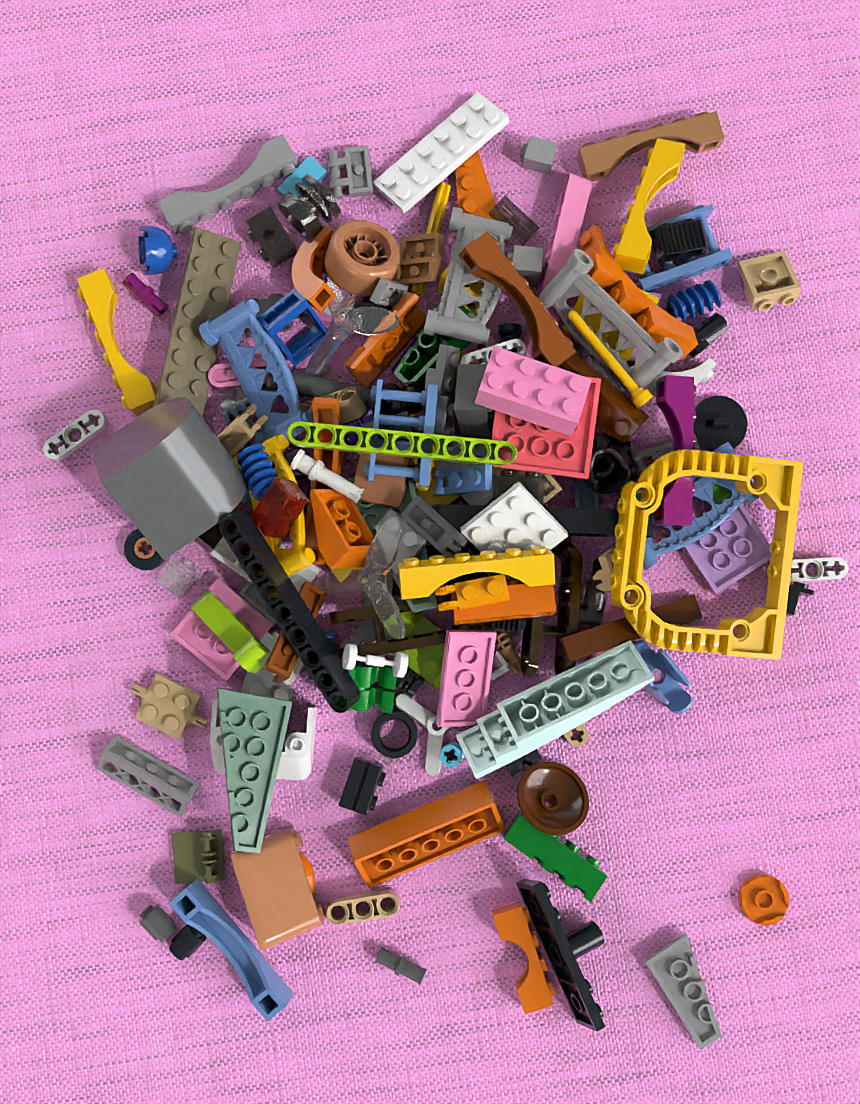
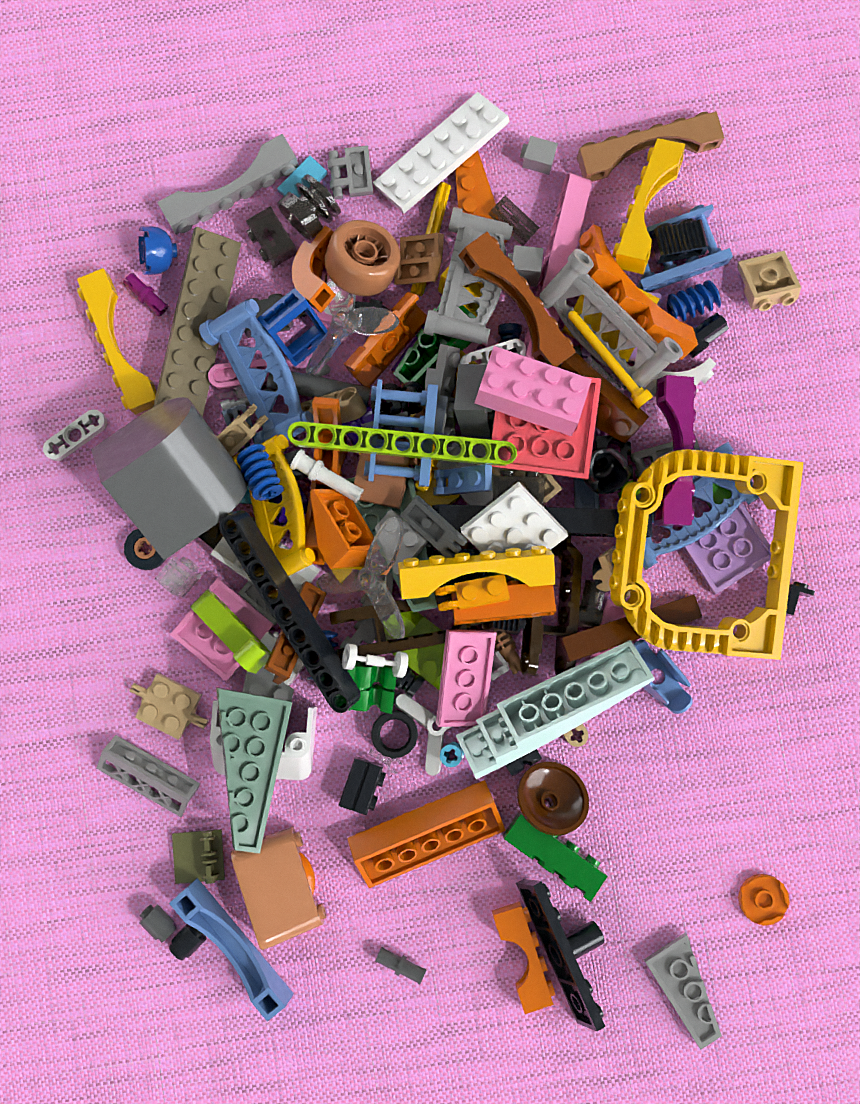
clear red brick [251,478,309,539] -> none
tan beam [327,889,400,925] -> none
light grey plate [370,278,409,307] -> none
black shield [693,396,748,452] -> none
white beam [790,557,848,582] -> none

